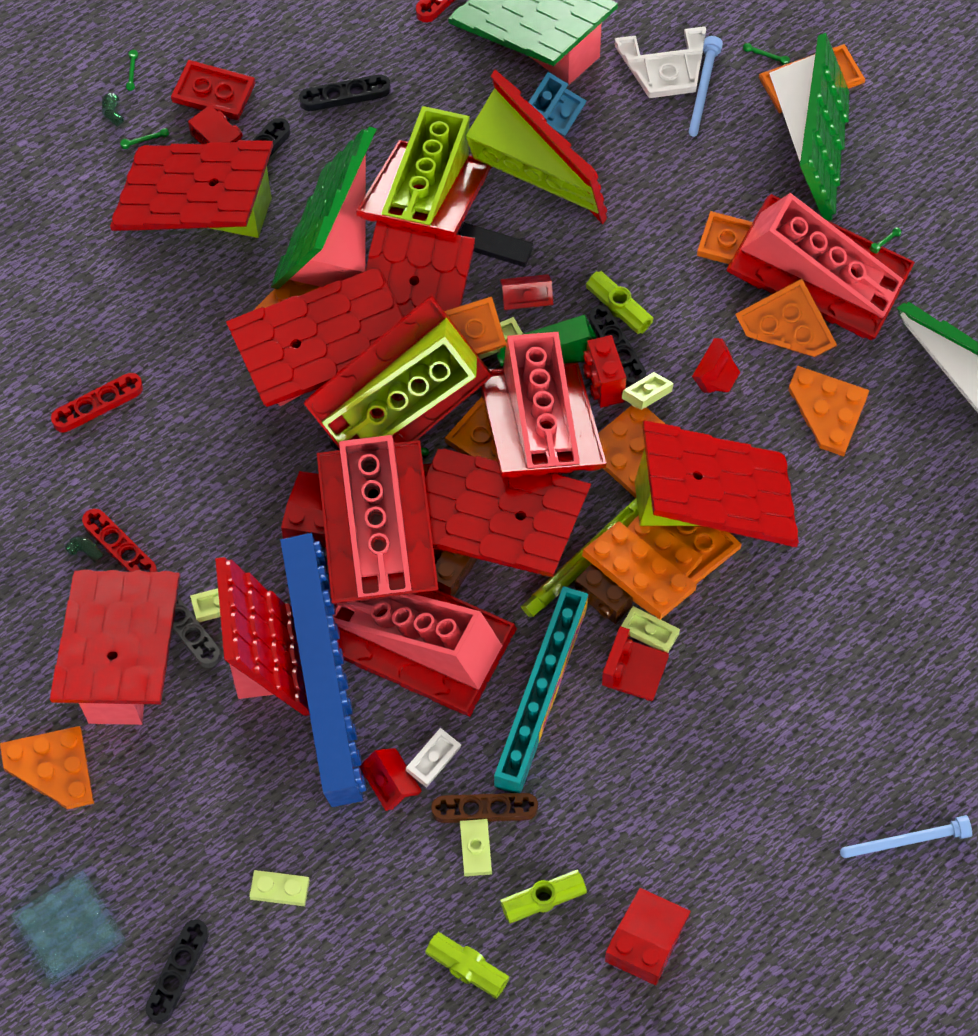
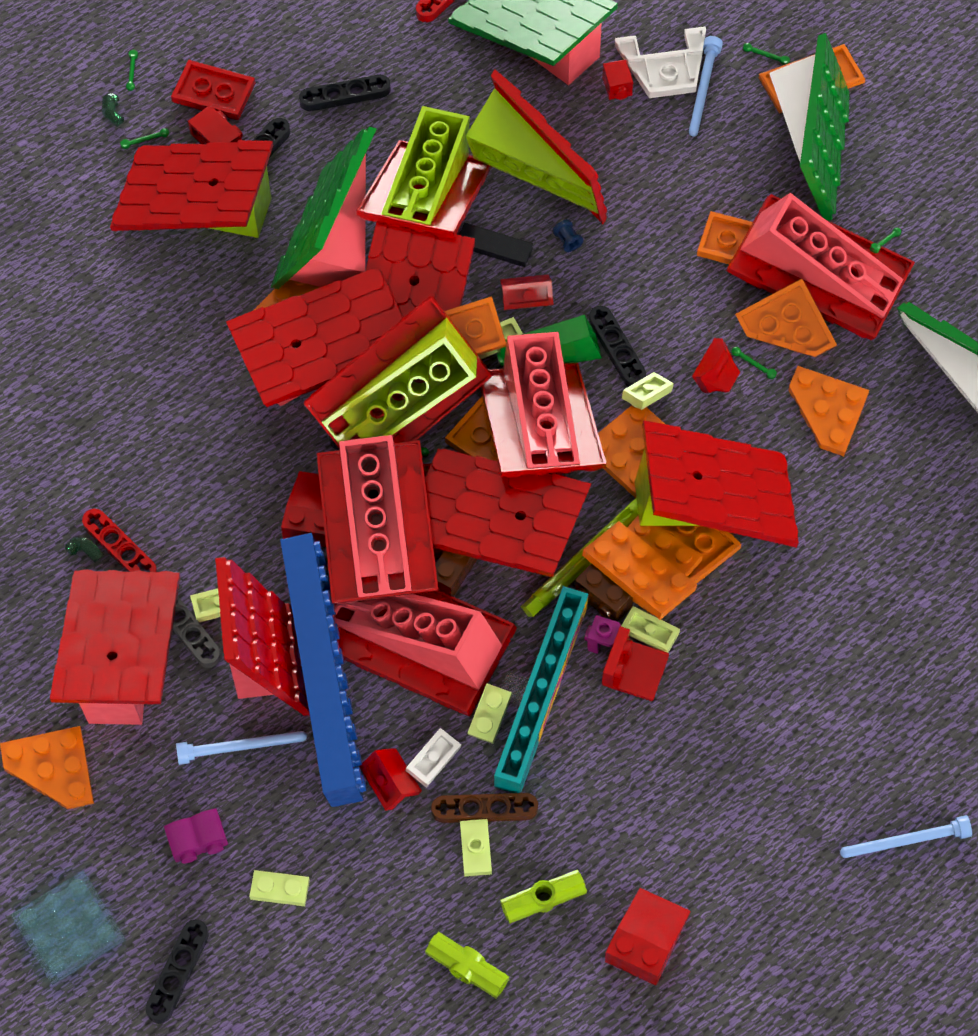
red beam [51,373,143,432] -> none
dark azure brick [528,72,586,138] -> none
red brick [583,335,626,408] -> none
lime piece [586,271,653,334] -> none
none -> magenta brick [164,808,228,864]
none -> light blue piece [176,731,307,765]
none -> yellowish green plate [467,683,513,744]
none -> clear tile [501,672,529,705]
none -> dark blue bush [552,219,583,252]
none -> magenta bracket [584,615,621,654]
none -> red brick [602,59,633,100]
none -> green hinge [731,347,777,379]

